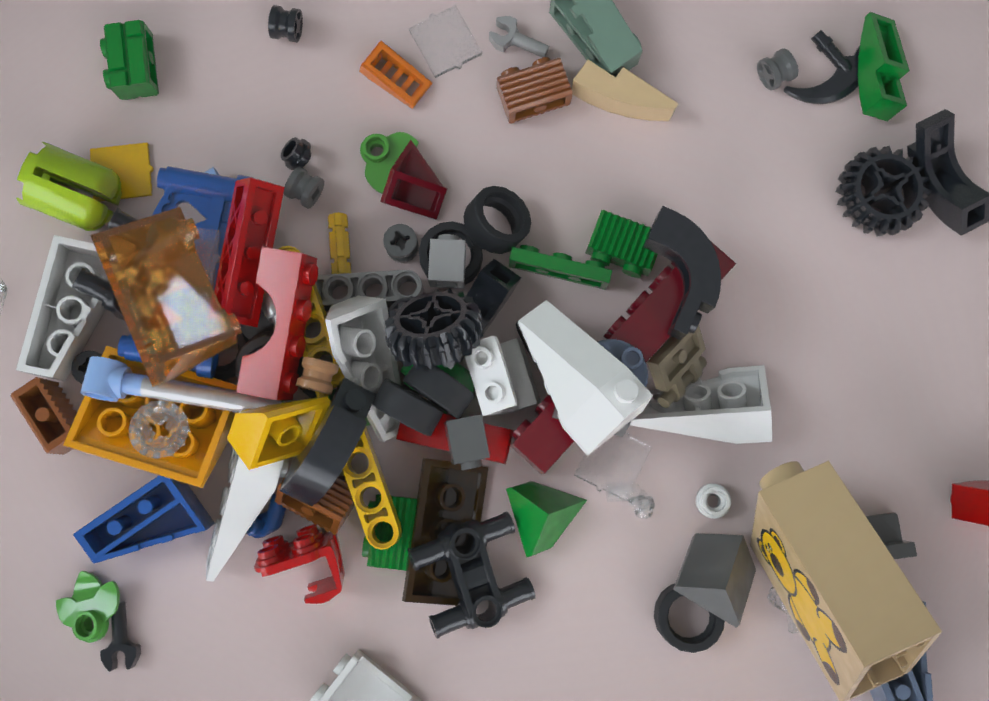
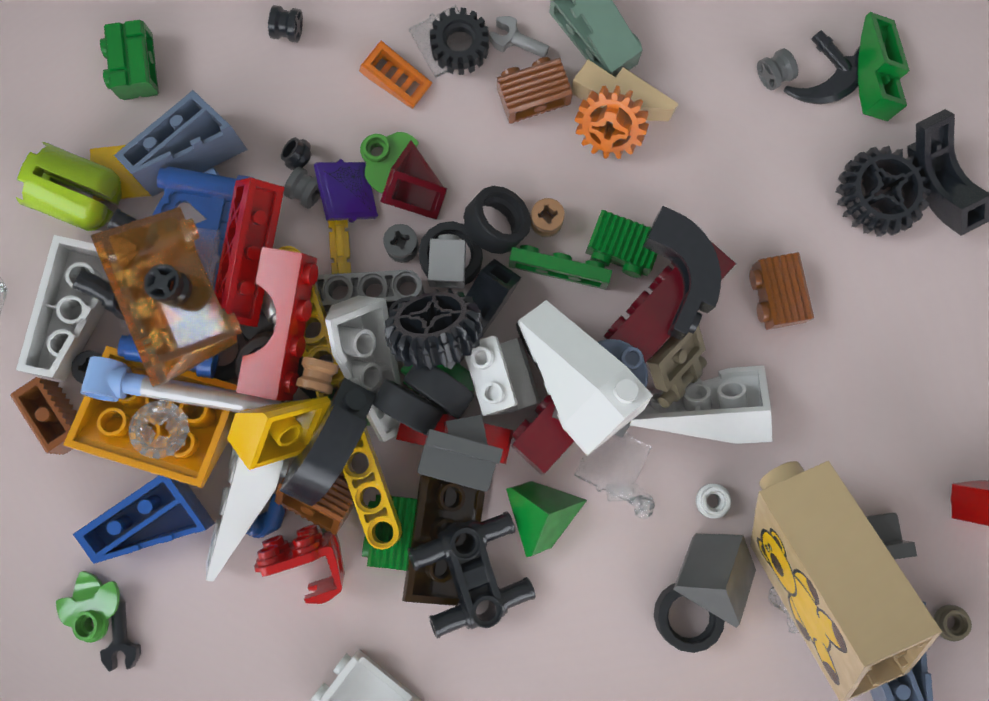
none -> sand blue wedge [114,90,248,197]
none -> black wheel [144,264,193,307]
none -> dark purple piece [314,159,378,223]
none -> dark grey panel [417,429,503,492]
none -> black tyre [429,7,489,75]
none -> medium nougat wheel [531,198,565,237]
none -> orange gear [575,85,649,159]
none -> dark orange brick [749,252,814,330]
none -> dark tan plate [934,605,972,642]

